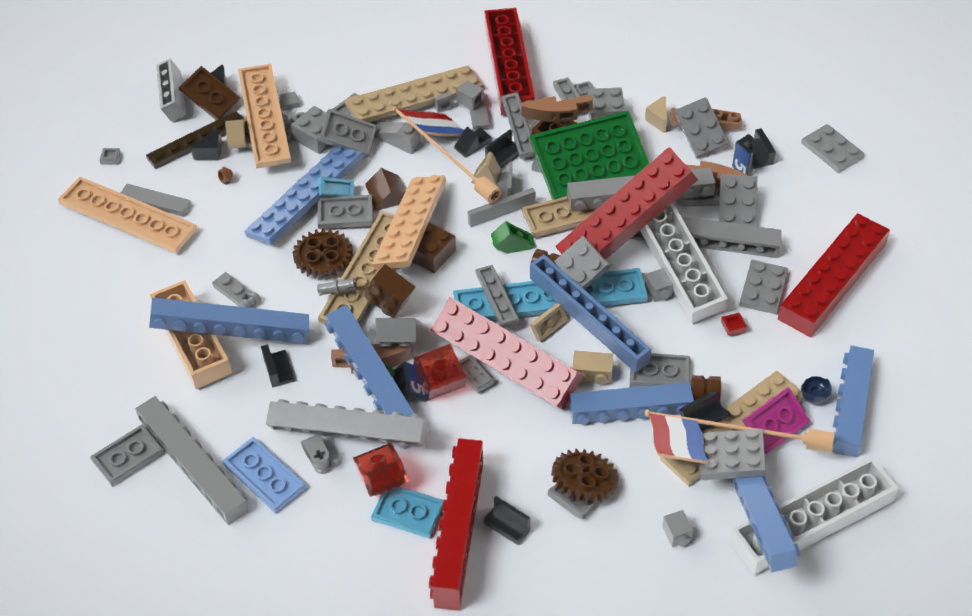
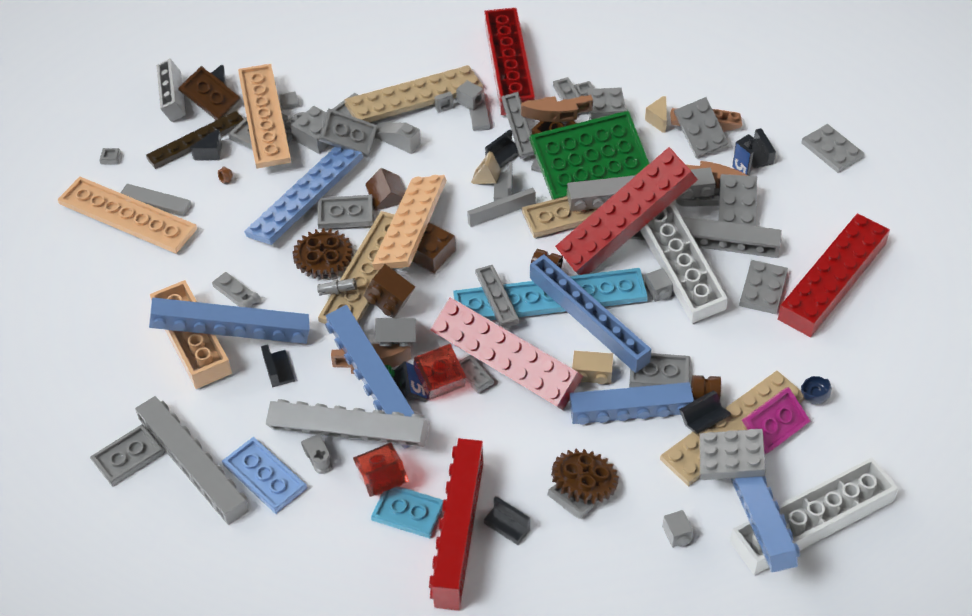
tan slope [225,120,246,148] -> none
medium azure tile [318,177,355,197] -> none
flag [393,107,502,204] -> none
black slope [454,126,492,158] -> none
green slope [491,221,535,254] -> none
tan plate [529,303,568,341] -> none
light grey brick [554,236,611,290] -> none
flag [645,409,835,464] -> none
red plate [721,312,747,336] -> none
medium blue brick [832,345,874,458] -> none

